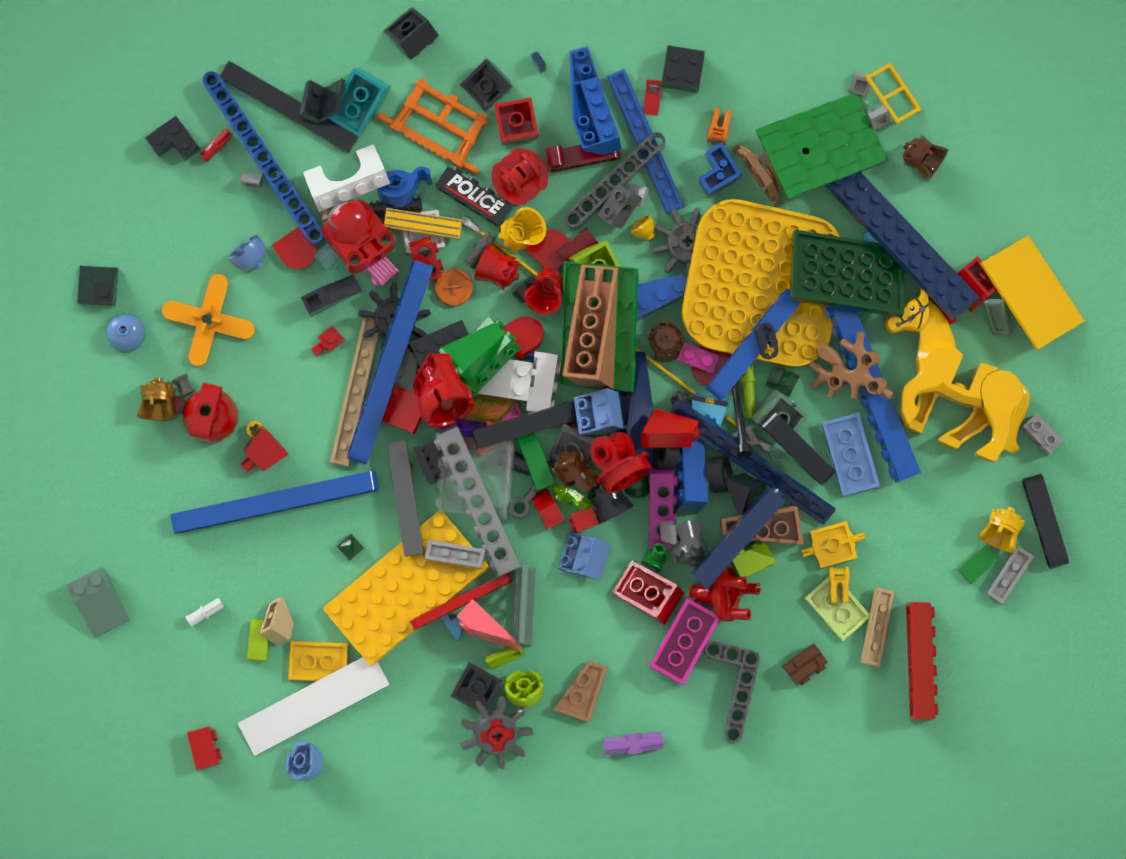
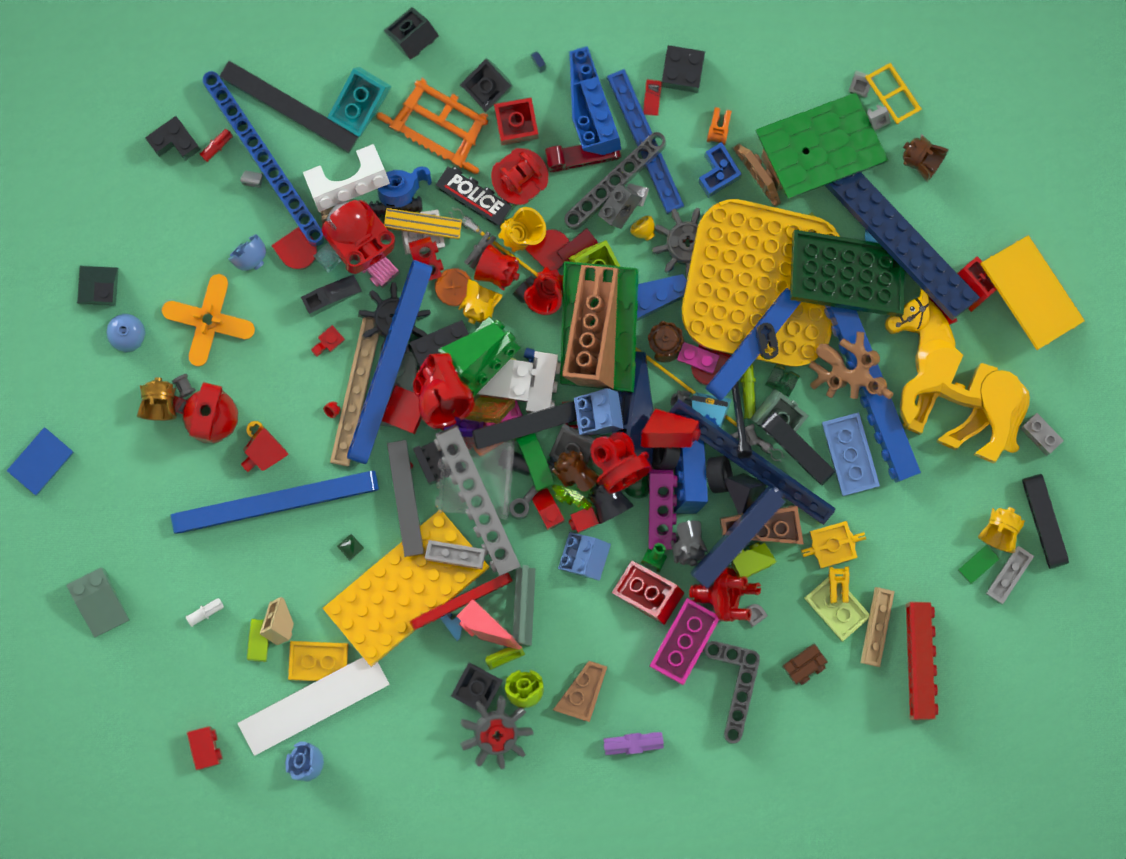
black bracket [299,78,346,124] -> none
red tile [504,316,544,360] -> none
light grey slope [660,521,677,544] -> none
sand green tile [984,299,1013,335] -> none
none -> blue tile [7,427,74,496]
none -> red hinge [323,401,340,418]
none -> yellow hat [458,279,502,325]
none -> light grey tile [746,604,768,627]

